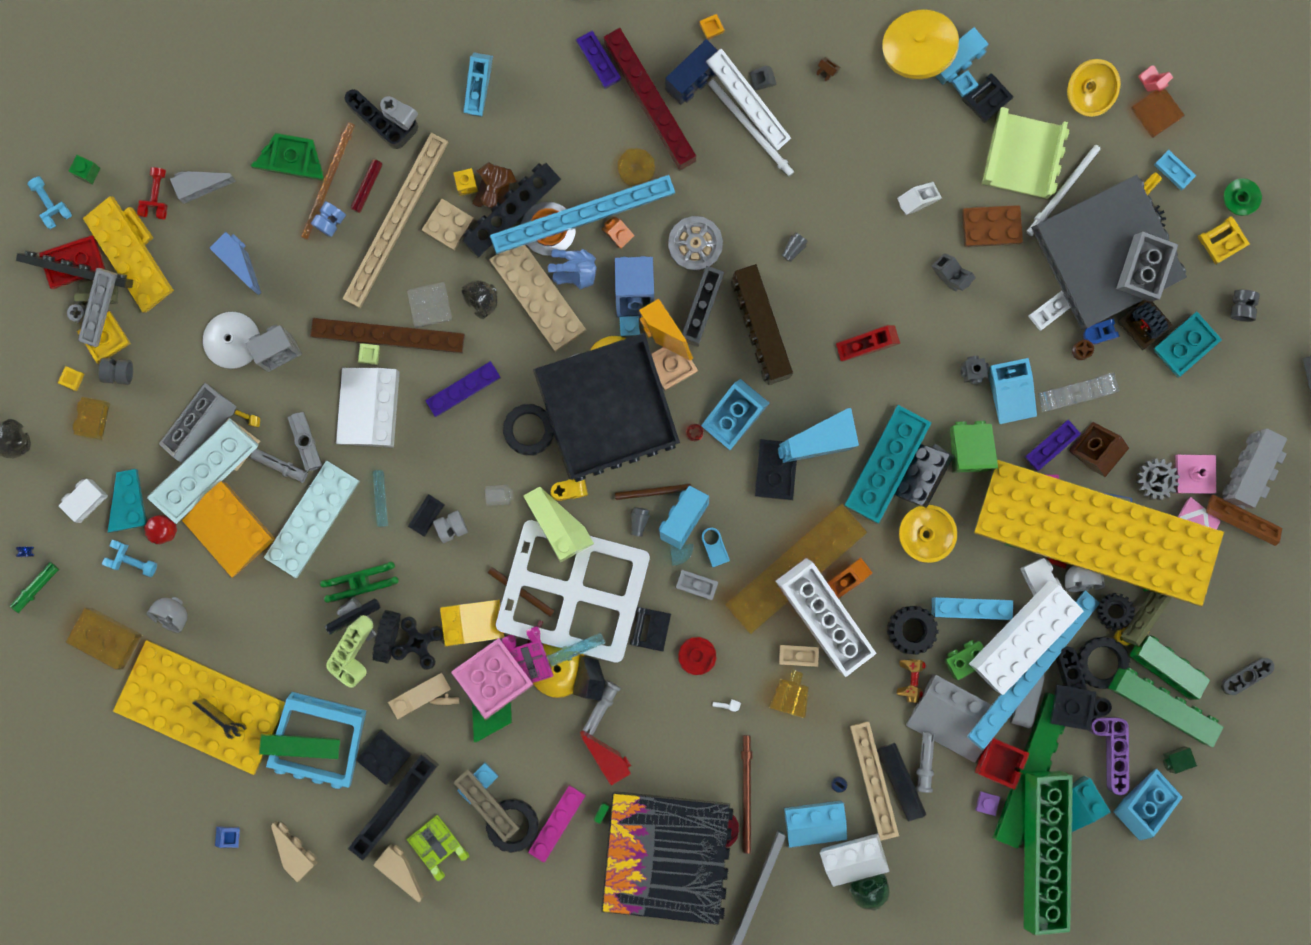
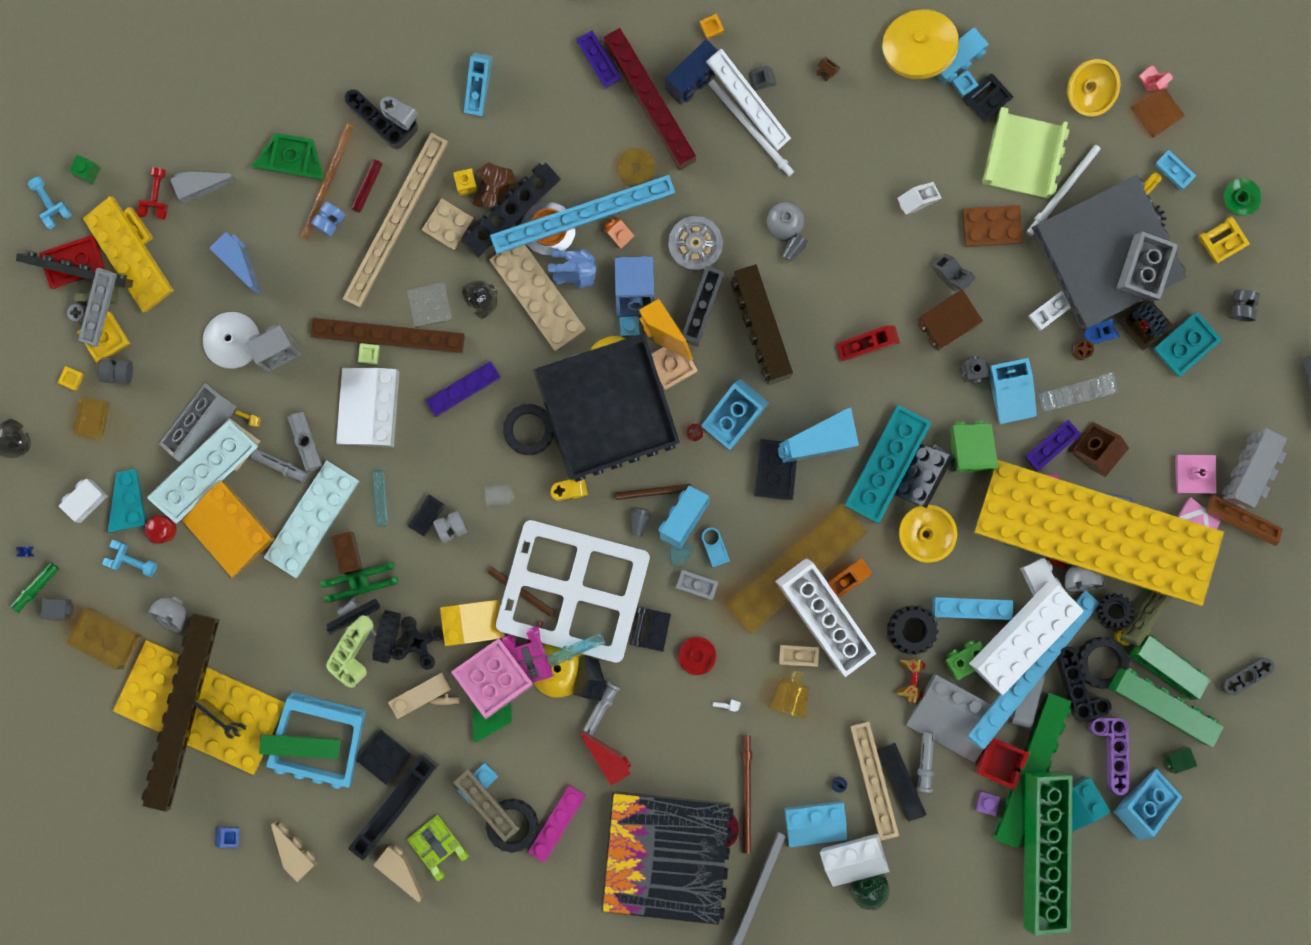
yellowish green wedge [523,487,594,563] -> none
green tile [594,802,610,824] -> none
black plate [1050,685,1096,731] -> none
light grey gear [1136,459,1180,500] -> none
none -> dark grey brick [41,599,74,619]
none -> dark brown brick [142,614,220,812]
none -> reddish brown brick [332,531,363,574]
none -> light grey cylinder [766,202,805,241]
none -> reddish brown slope [917,289,983,351]

